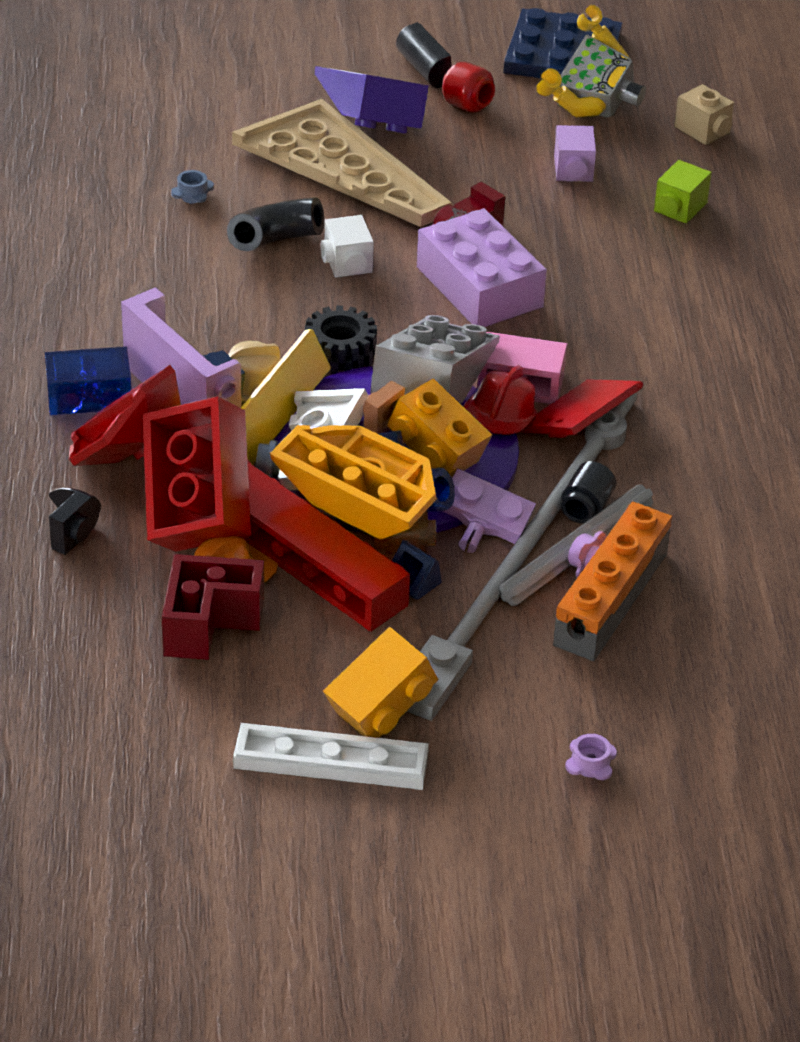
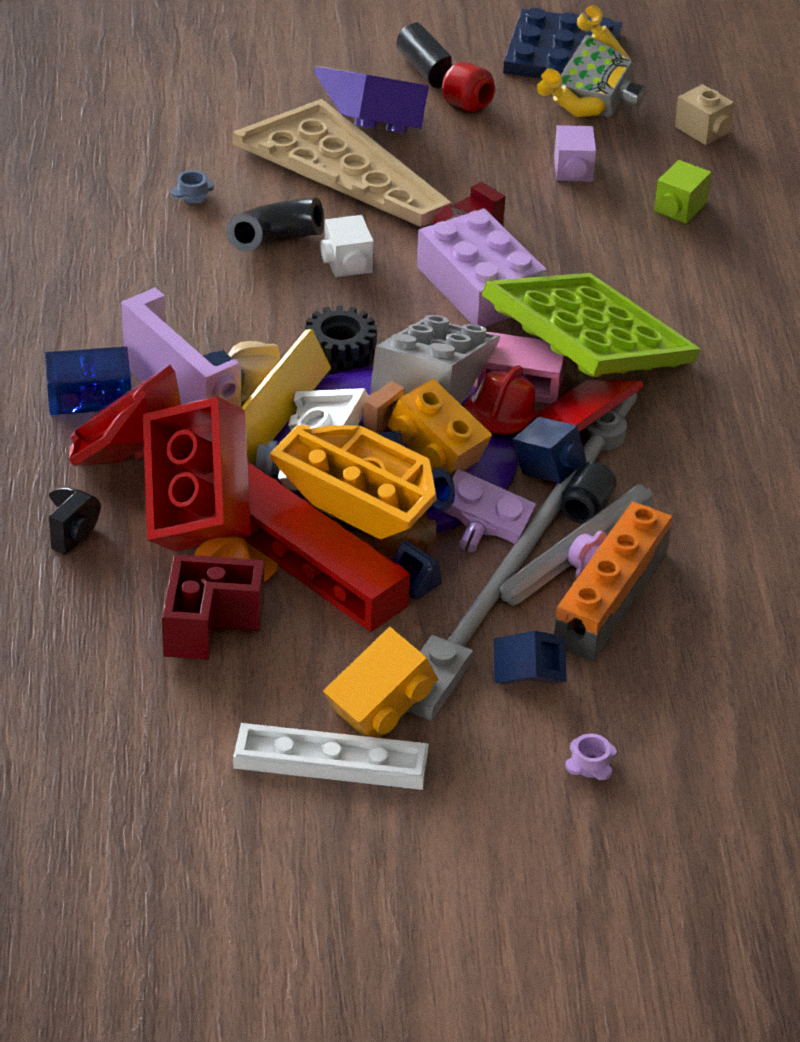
none -> lime plate [482,273,701,377]
none -> dark blue panel [494,631,567,684]
none -> dark blue brick [513,417,587,484]

